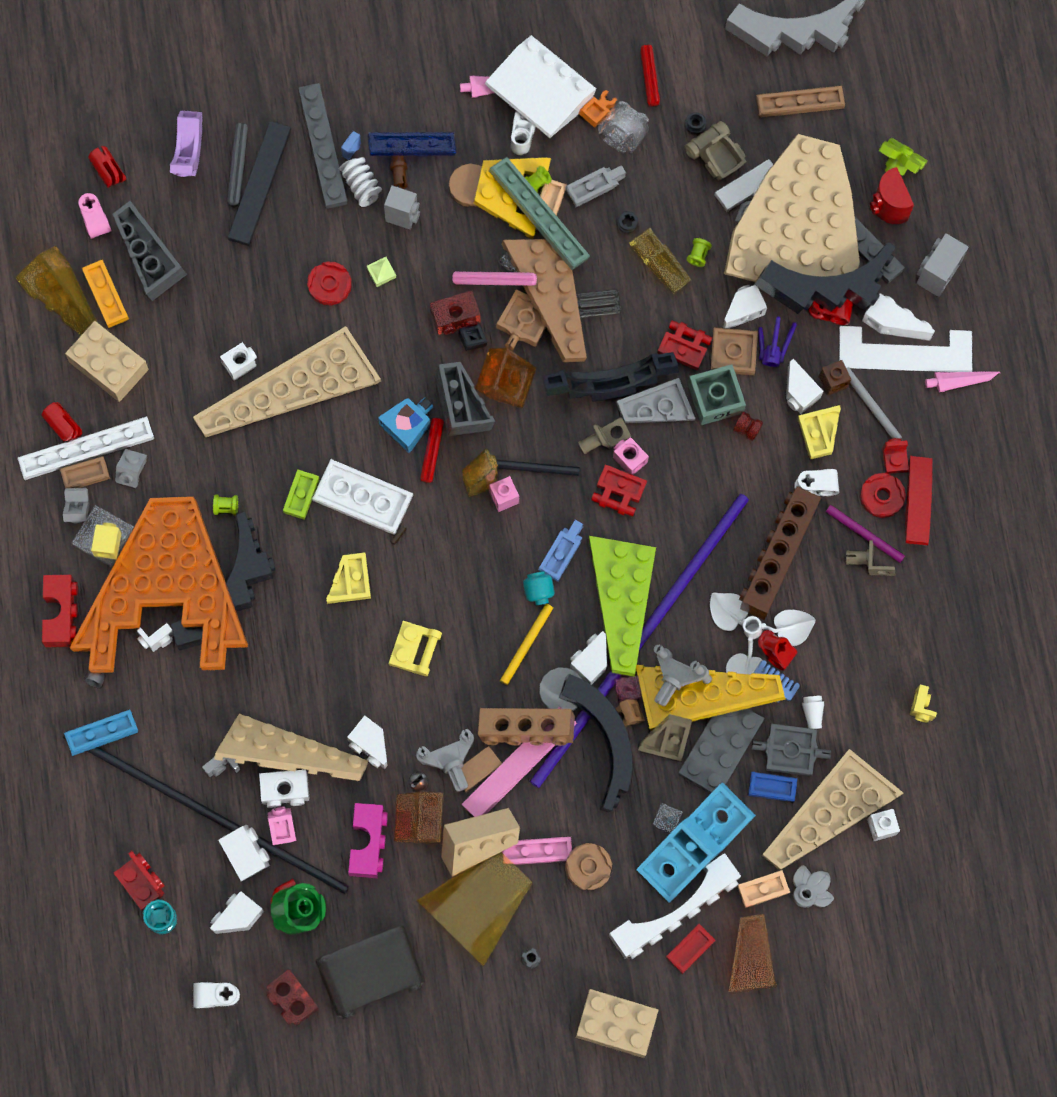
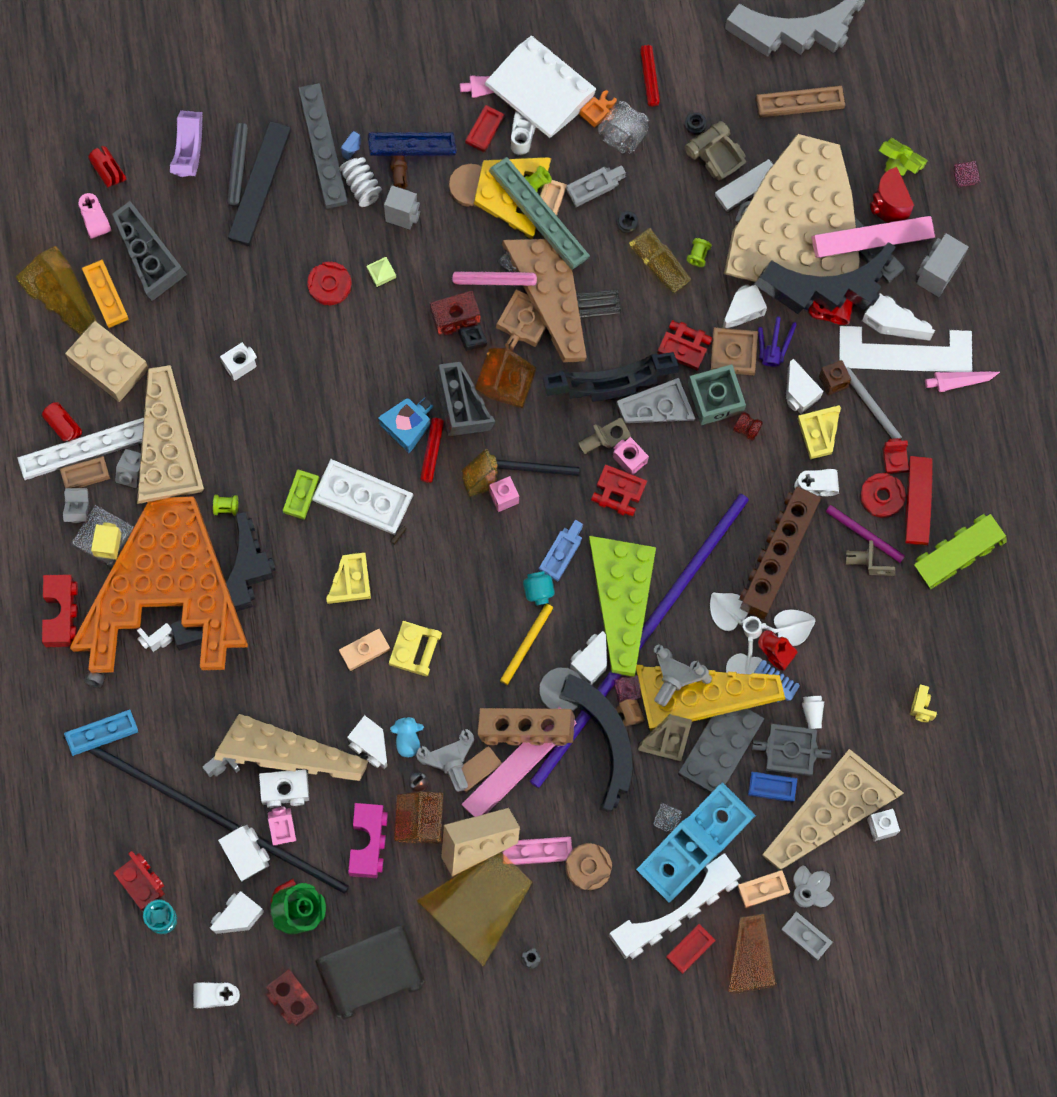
tan wing [193,326,381,438] -> none
tan brick [576,989,658,1058] -> none
none -> tan wing [137,365,204,504]
none -> light nougat plate [339,629,390,671]
none -> medium azure animal [390,717,424,758]
none -> red tile [465,105,505,153]
none -> light grey plate [781,912,833,961]
none -> bright pink tile [811,216,935,258]
none -> lime wedge [914,514,1007,590]
none -> clear pink tile [953,161,980,187]

